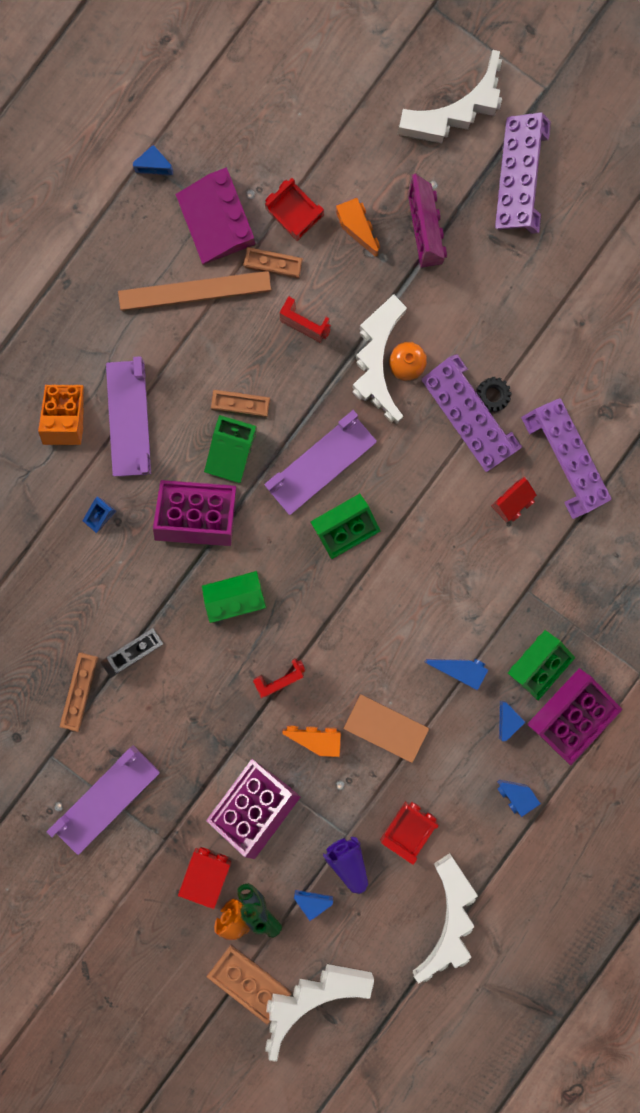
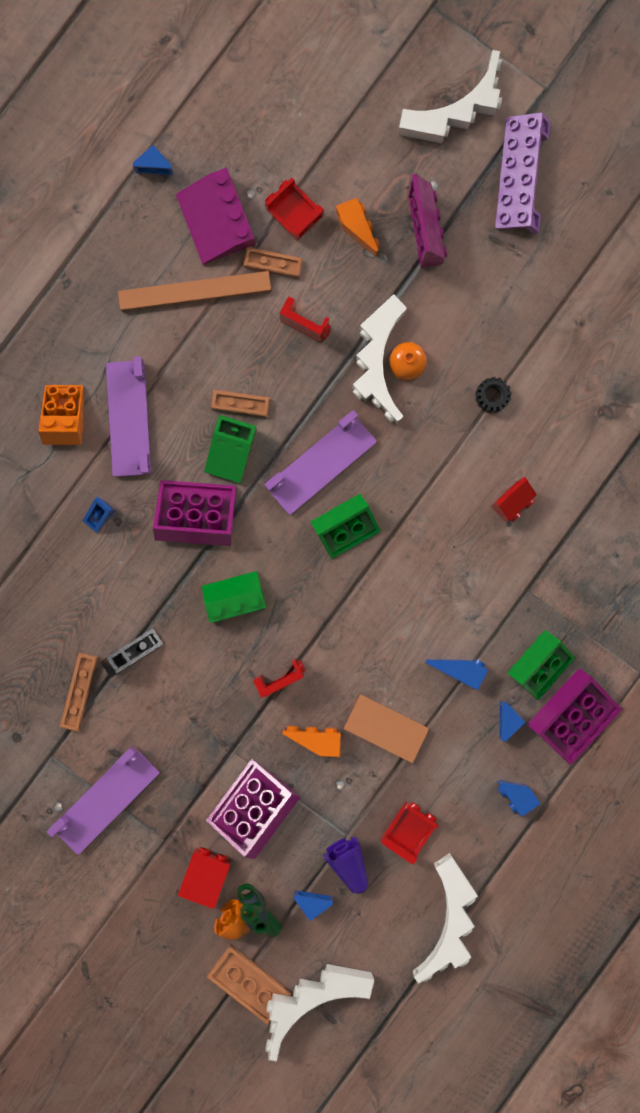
medium lavender bracket [422,354,522,472] -> none
medium lavender bracket [521,398,611,519] -> none

